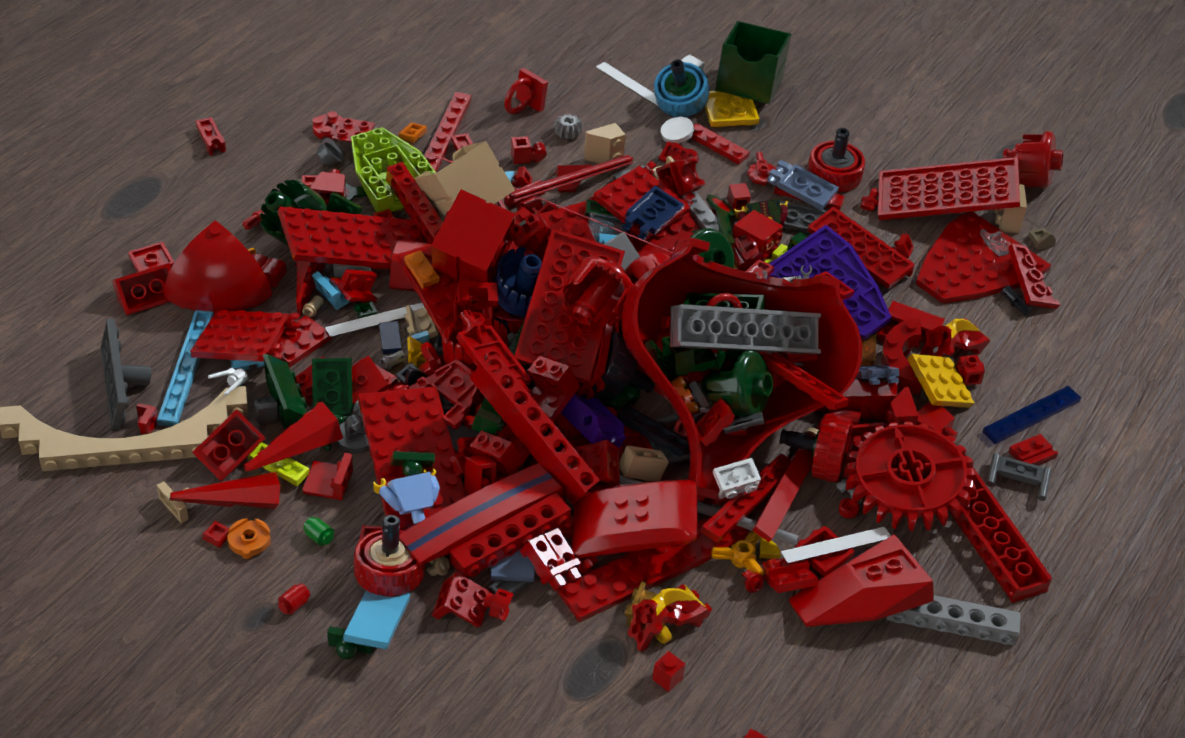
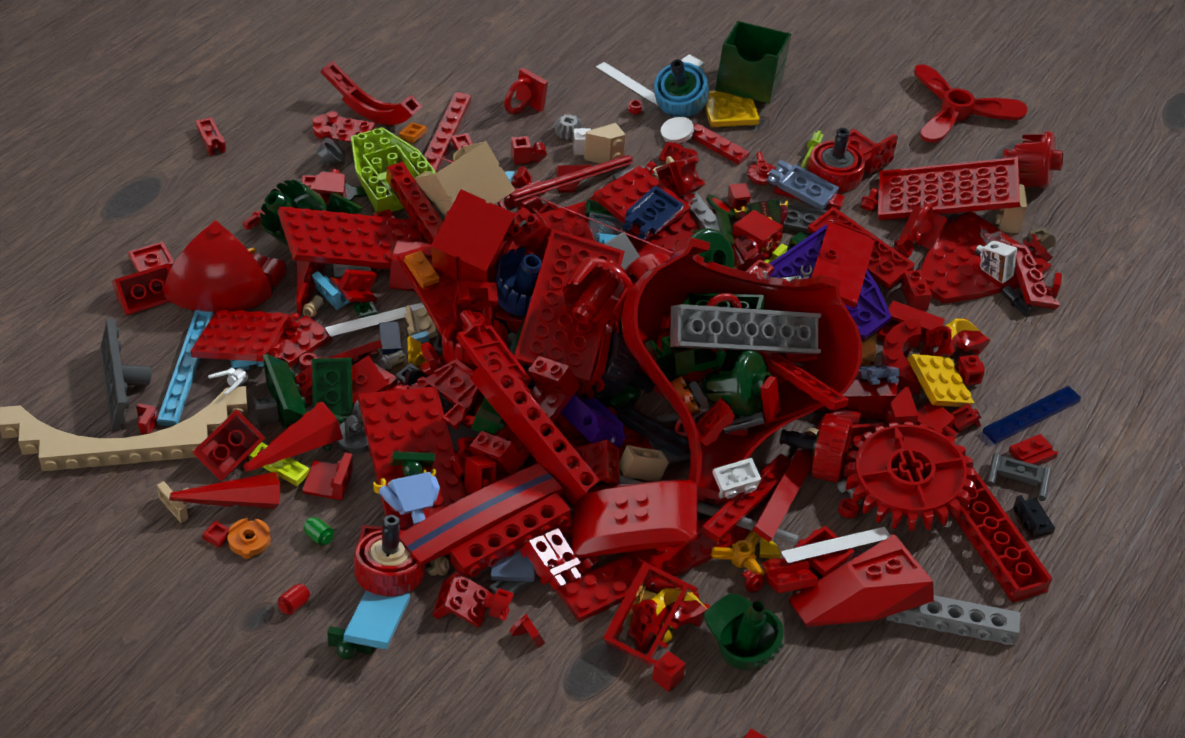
none -> red tile [299,353,318,370]
none -> red arch [320,61,423,125]
none -> red plate [327,340,383,361]
none -> red tile [509,614,545,648]
none -> white brick [573,128,591,155]
none -> red hinge [603,562,698,666]
none -> red plate [627,100,644,115]
none -> red cylinder [648,576,677,594]
none -> dark green piece [704,593,784,671]
none -> red tile [761,376,781,422]
none -> lime piece [800,130,824,169]
none -> red door [811,220,876,308]
none -> red bracket [848,129,898,174]
none -> red tile [900,203,948,250]
none -> red brick [901,270,932,311]
none -> red piece [914,64,1028,143]
none -> red bracket [950,403,982,432]
none -> white torso [975,241,1017,284]
none -> black bracket [1013,495,1055,538]
none -> red plate [1023,233,1053,262]
none -> red tile [1051,272,1062,298]

